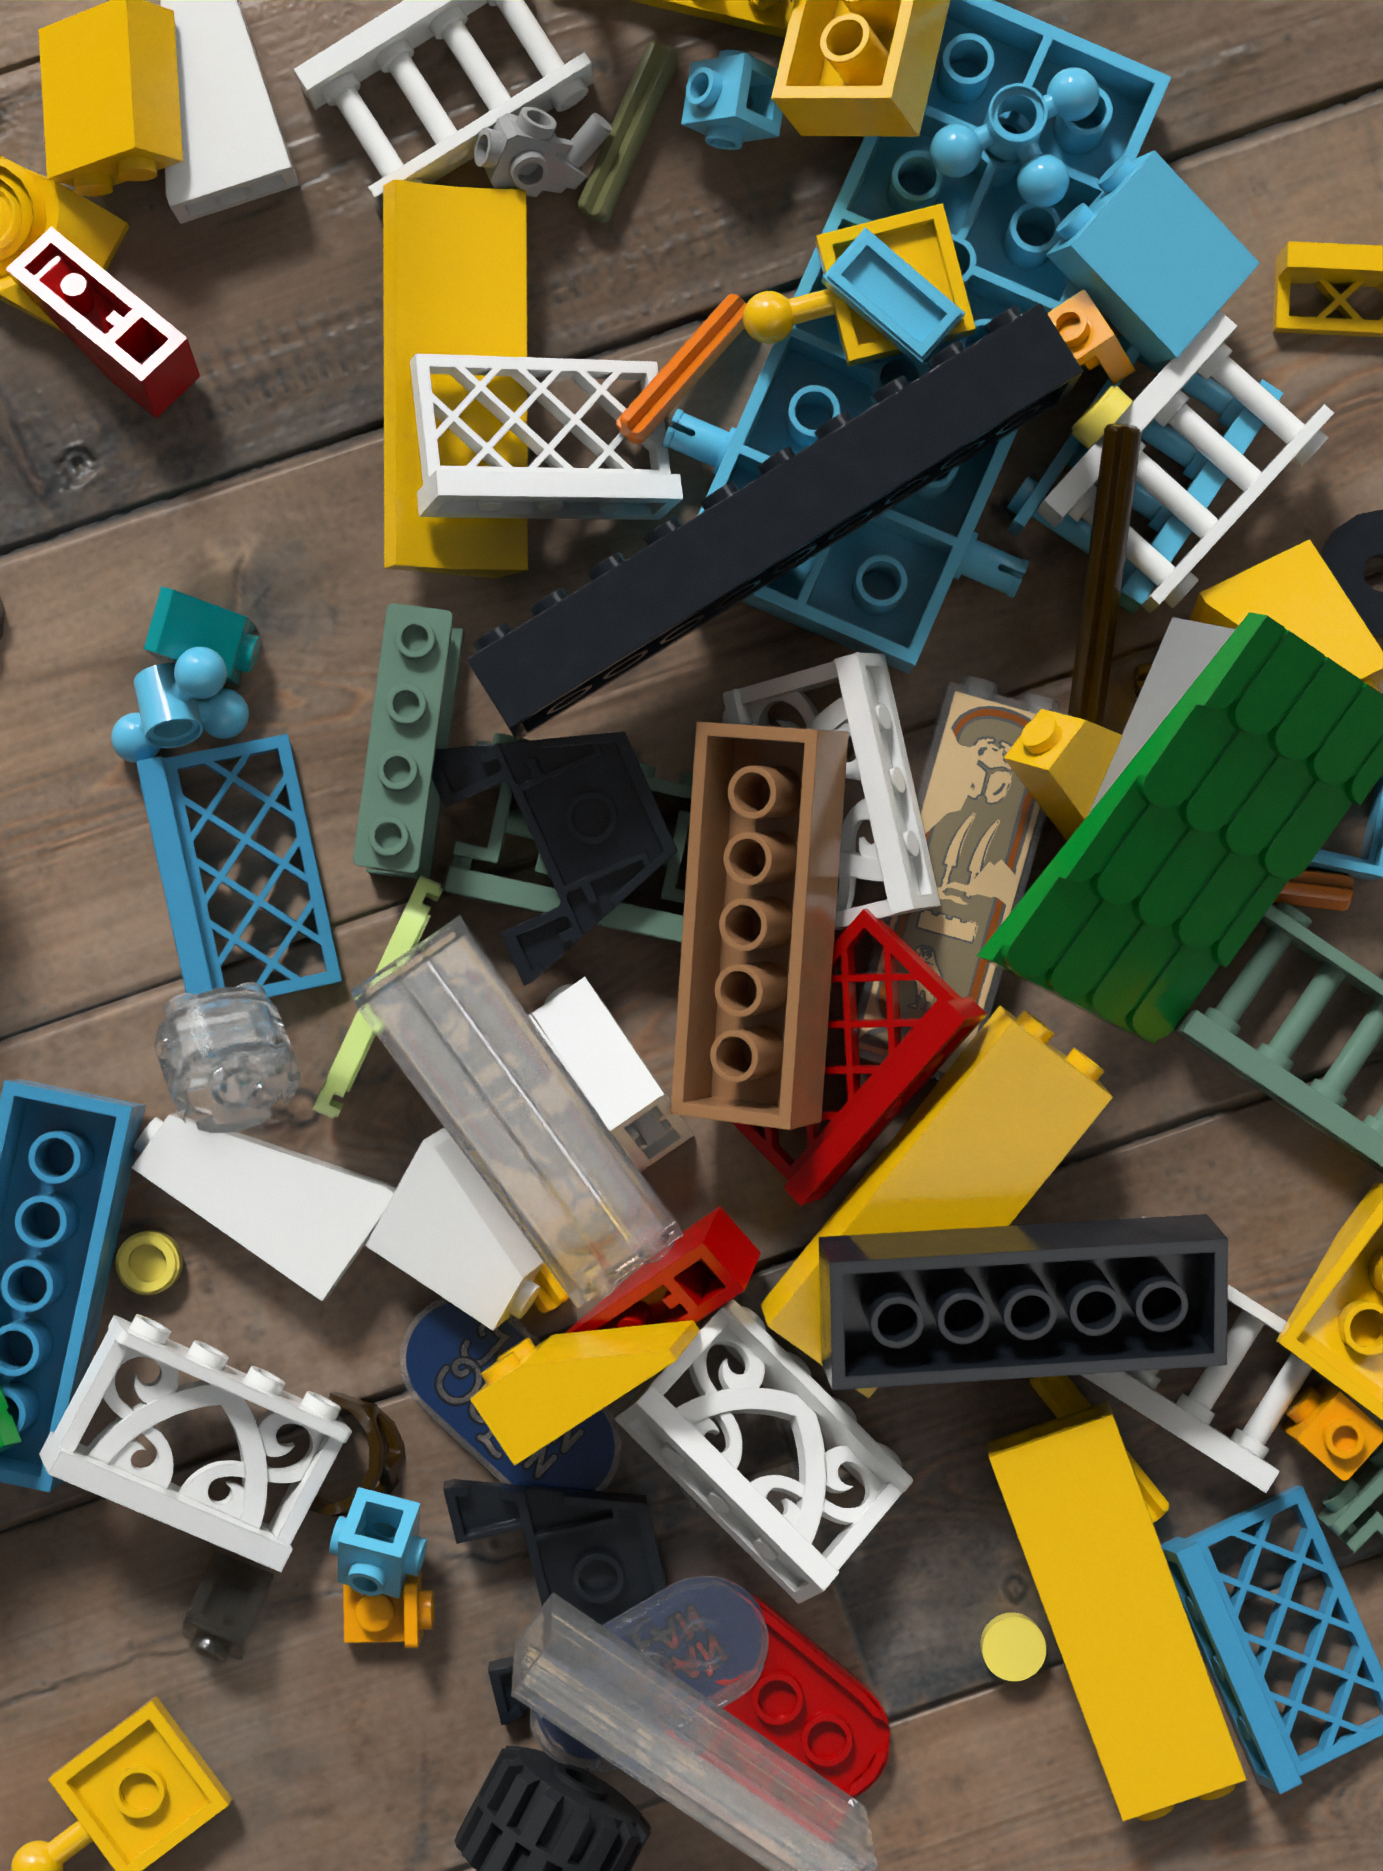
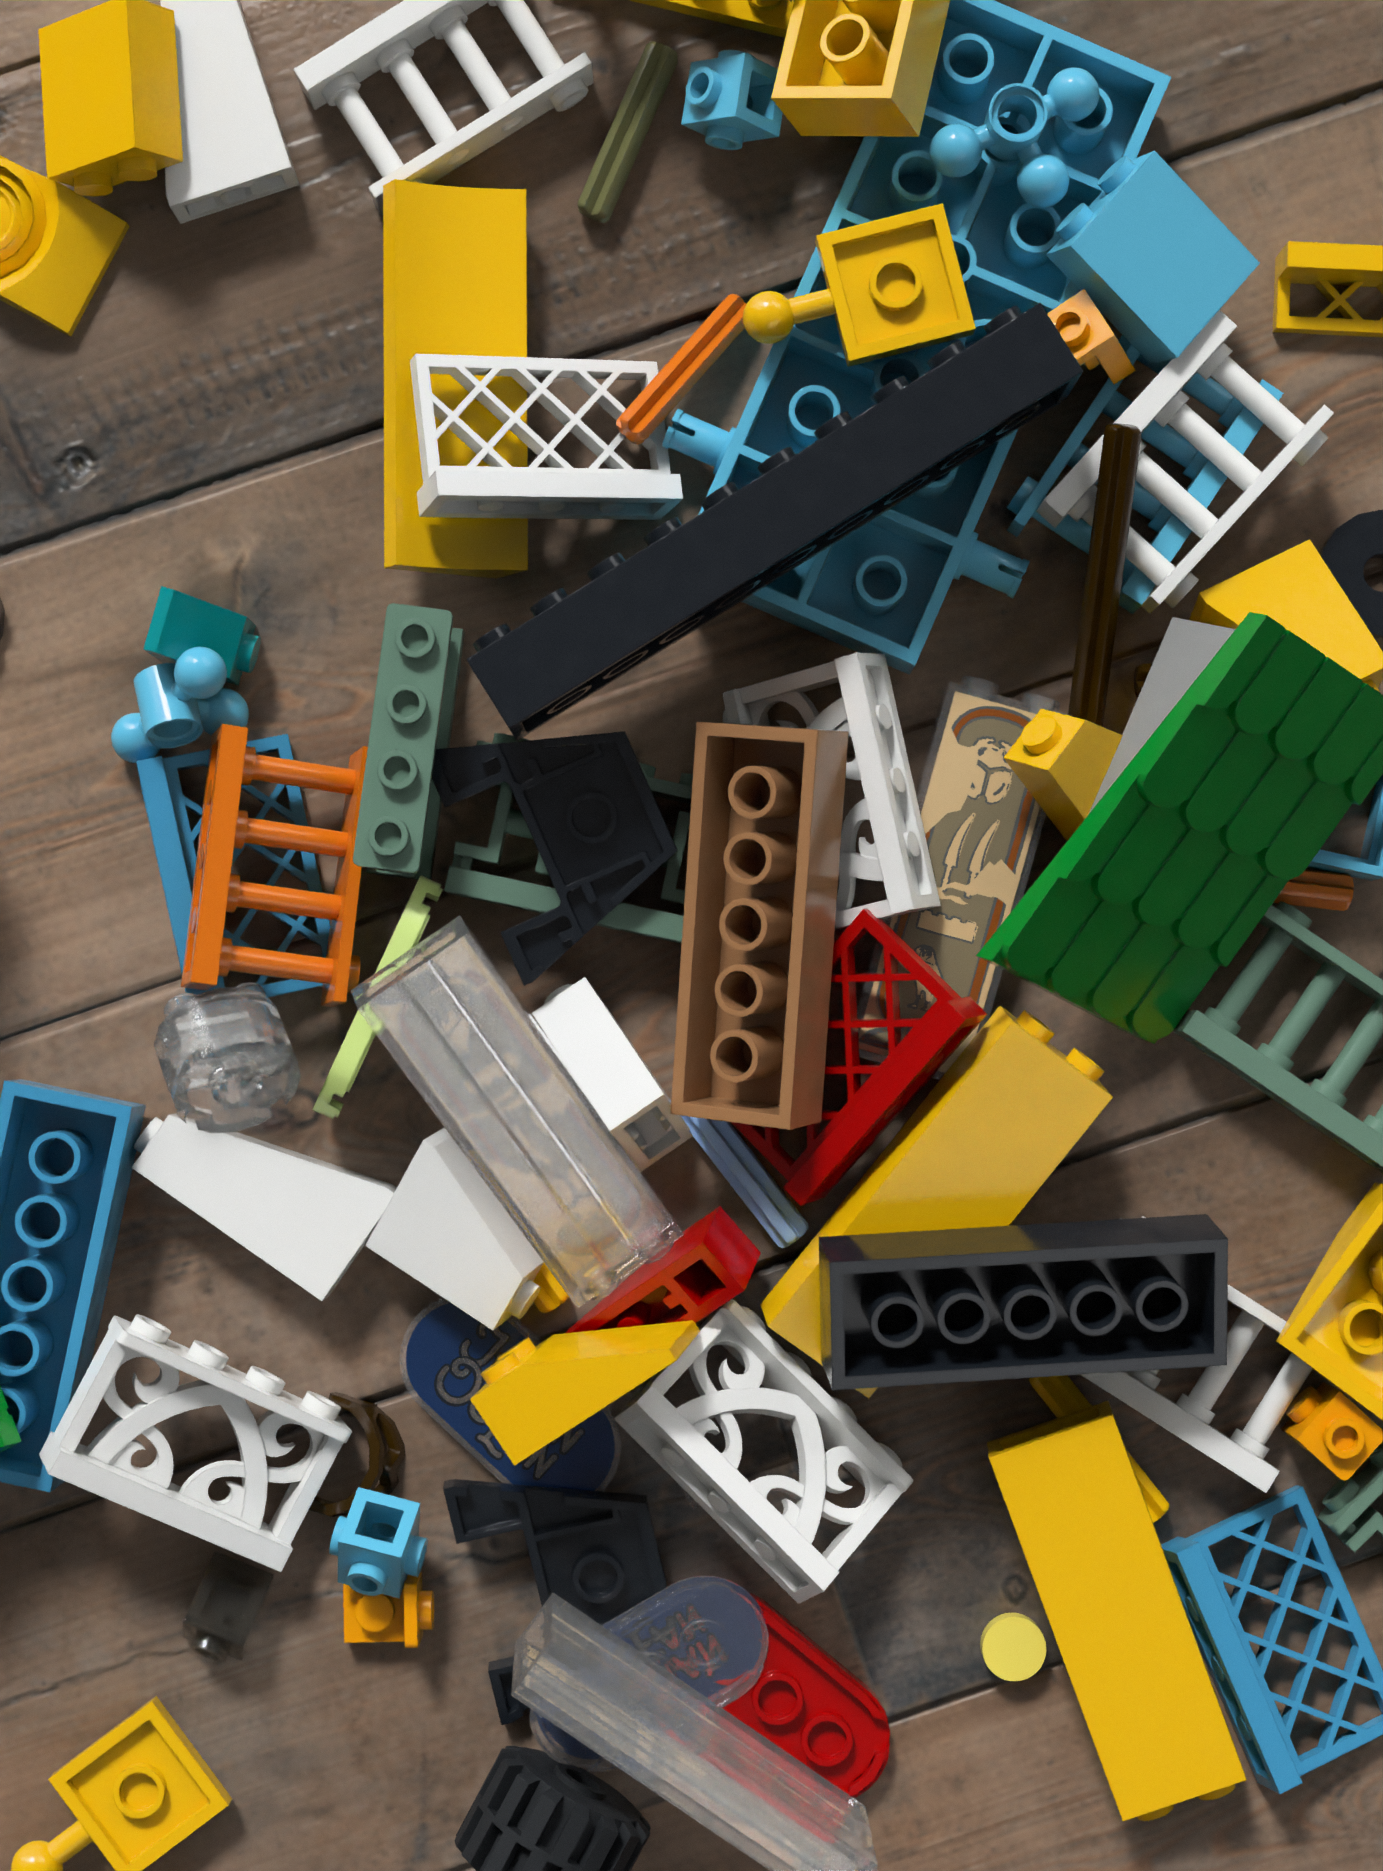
red slope [6,227,200,418] -> none
light yellow tile [115,1230,183,1295] -> none
light grey piece [474,107,613,197] -> none
medium azure tile [821,227,965,368] -> none
light yellow tile [1071,385,1133,449] -> none
none -> orange fence [181,724,368,1007]
none -> light blue axle [682,1116,809,1248]

